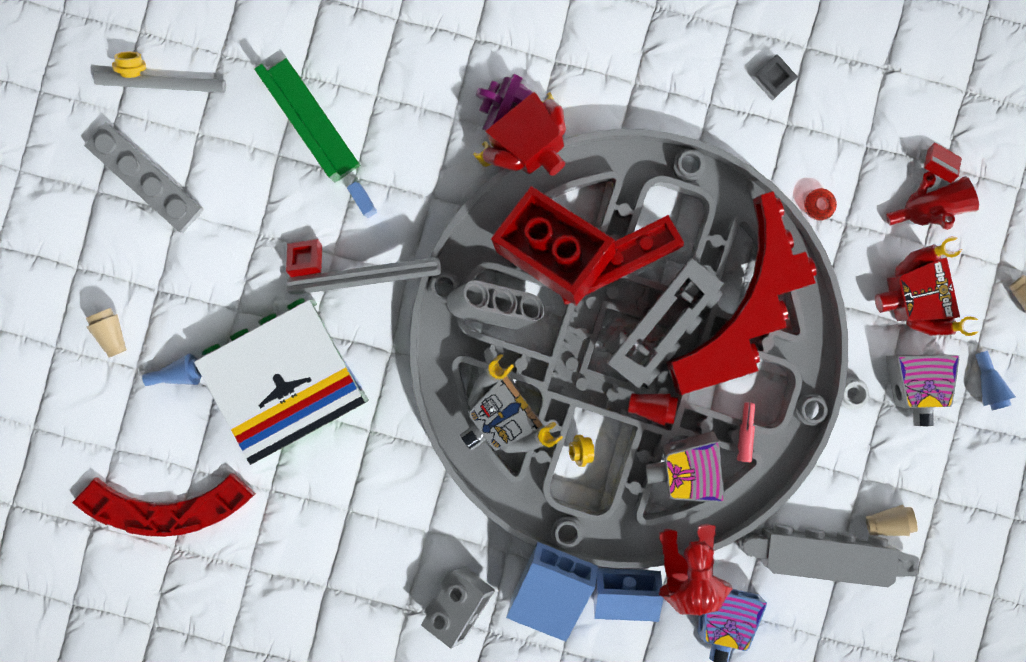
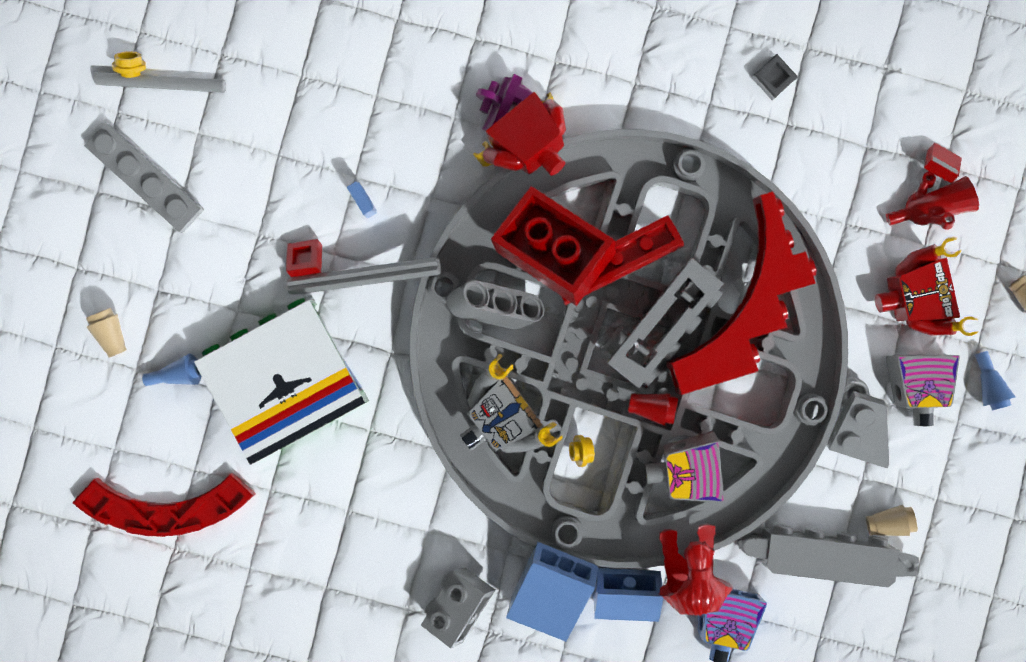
green fence [254,58,361,183] -> none
coral piece [737,402,755,462] -> none
clear red plate [804,188,837,221] -> none
none -> light grey wing [827,391,889,468]

